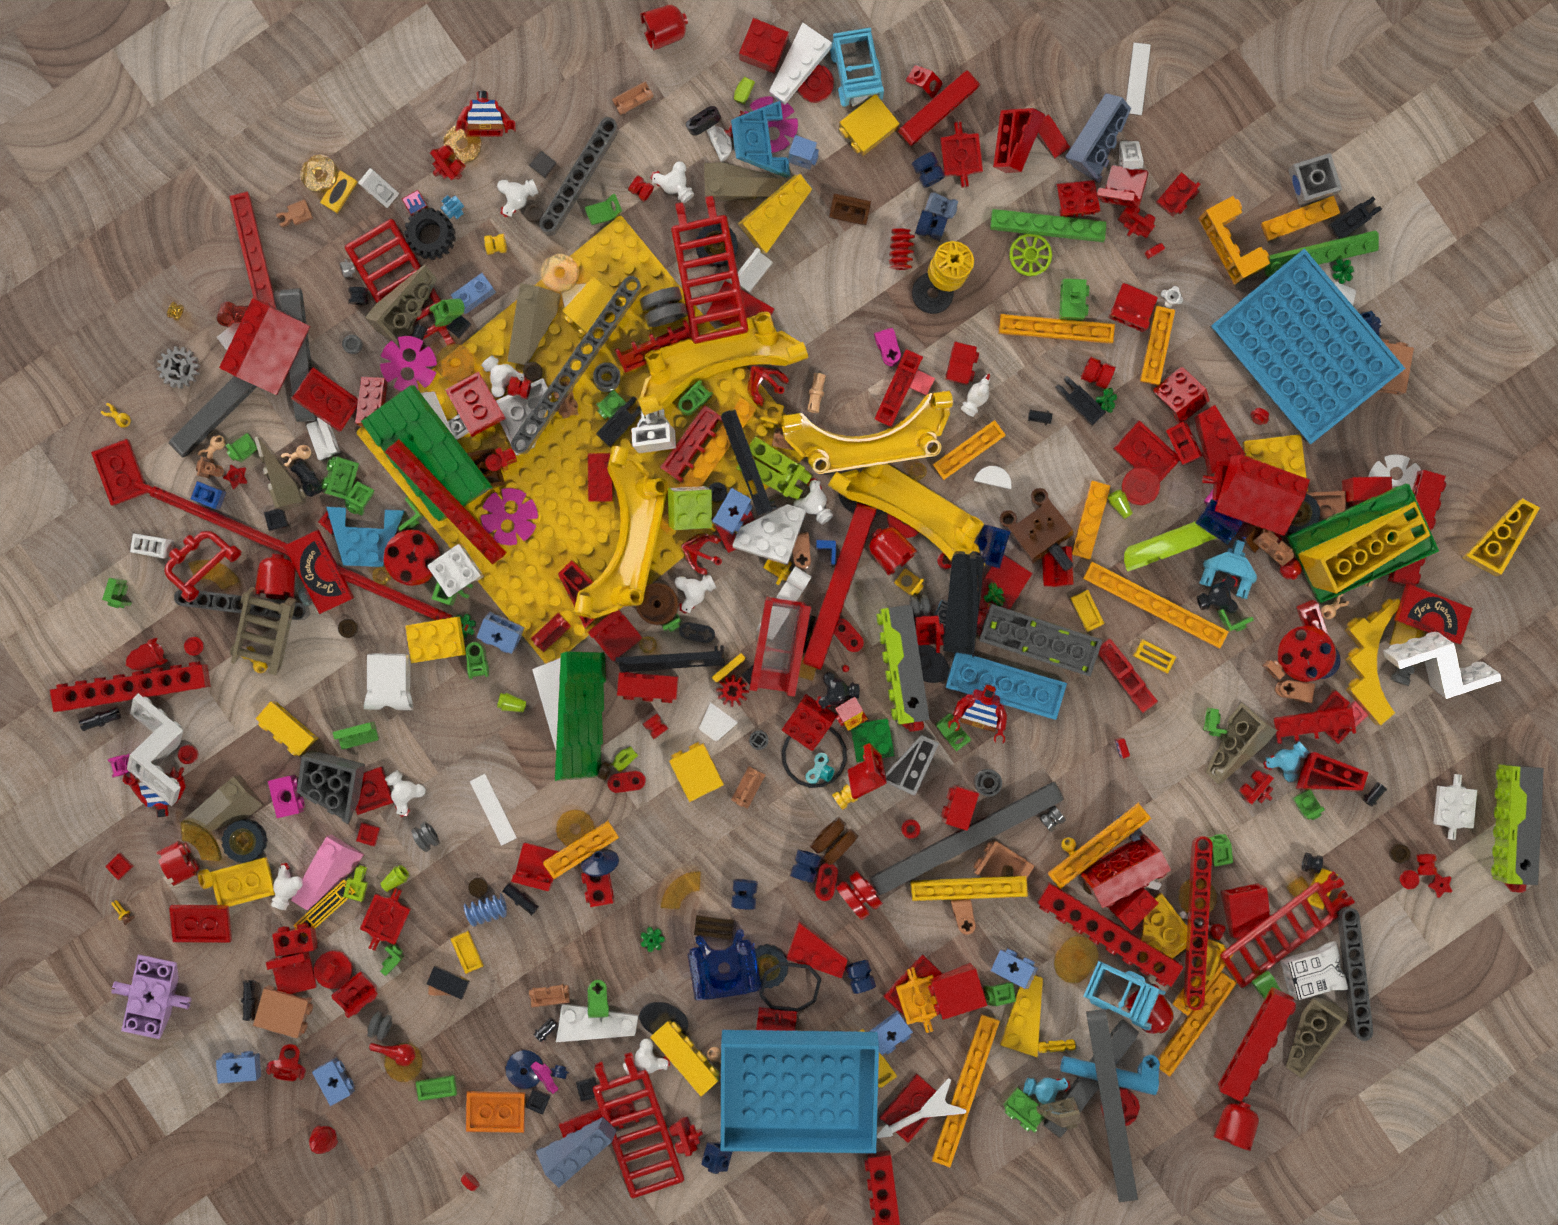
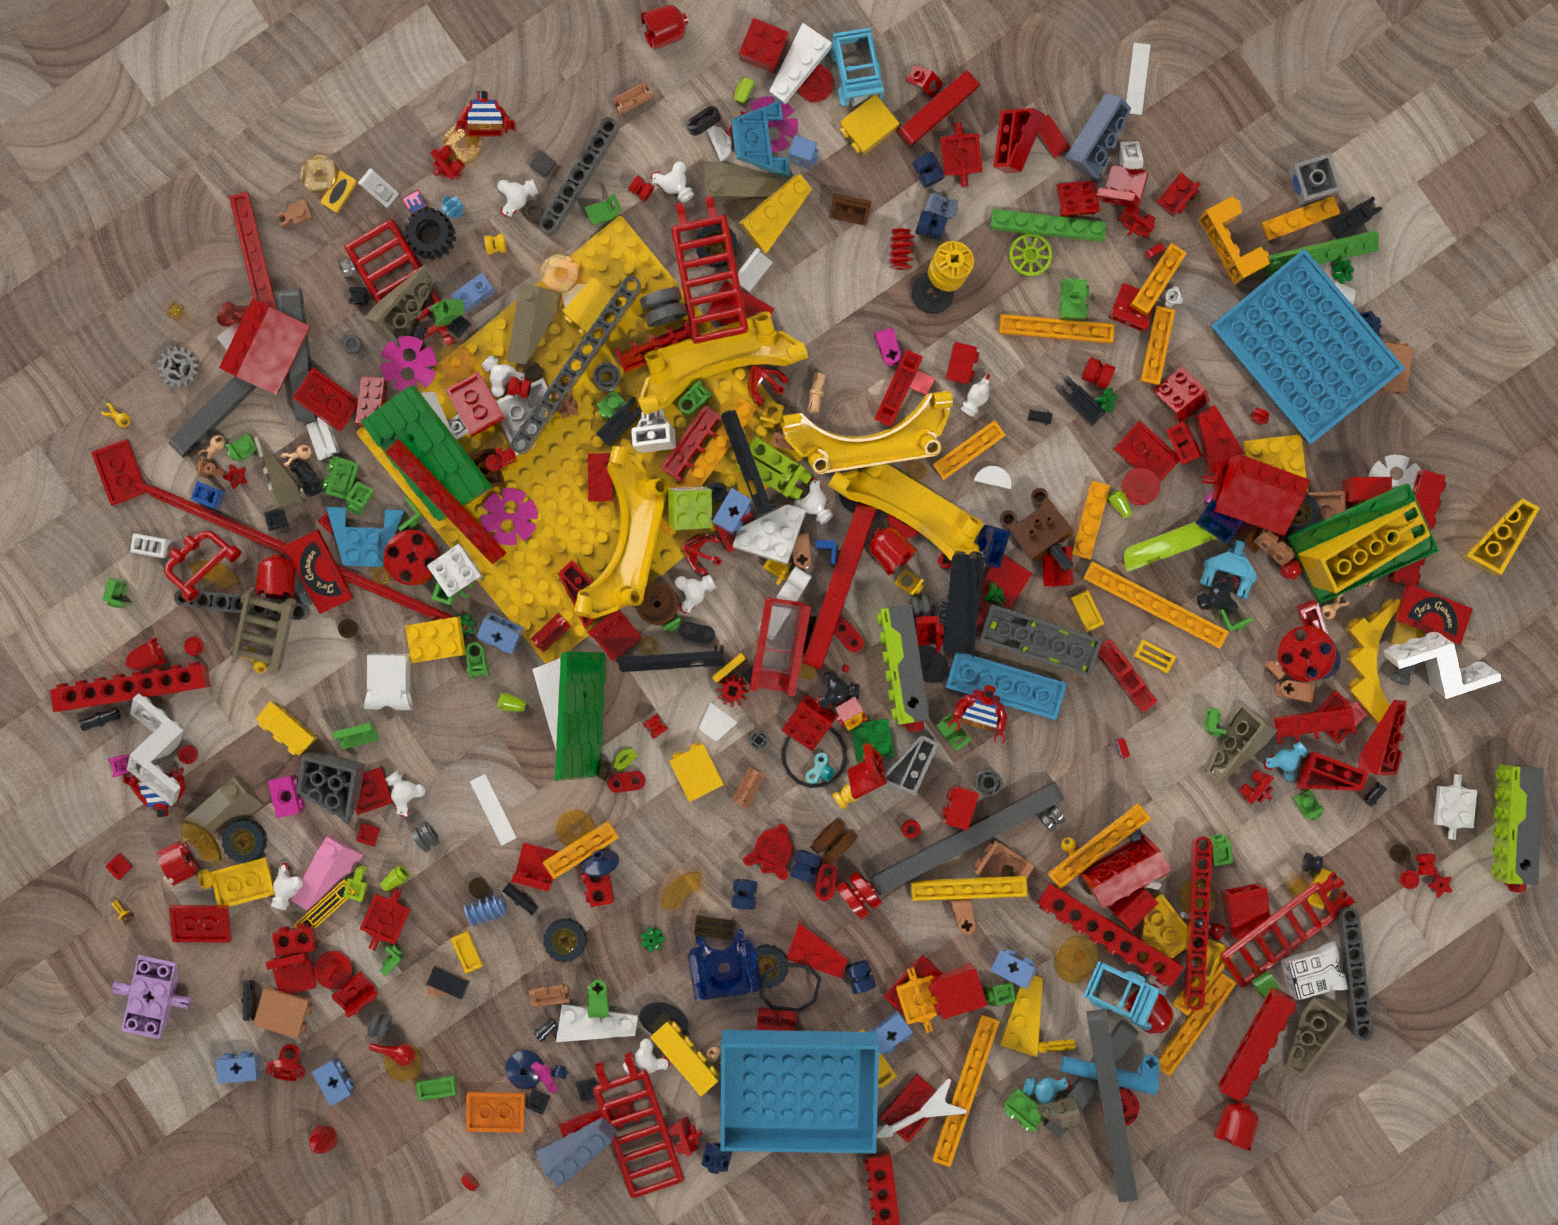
red wedge [617,672,679,703] -> none
none -> black wheel [543,918,587,963]
none -> red tile [743,824,793,880]
none -> light orange plate [1130,243,1187,316]
none -> red wedge [1358,700,1407,775]

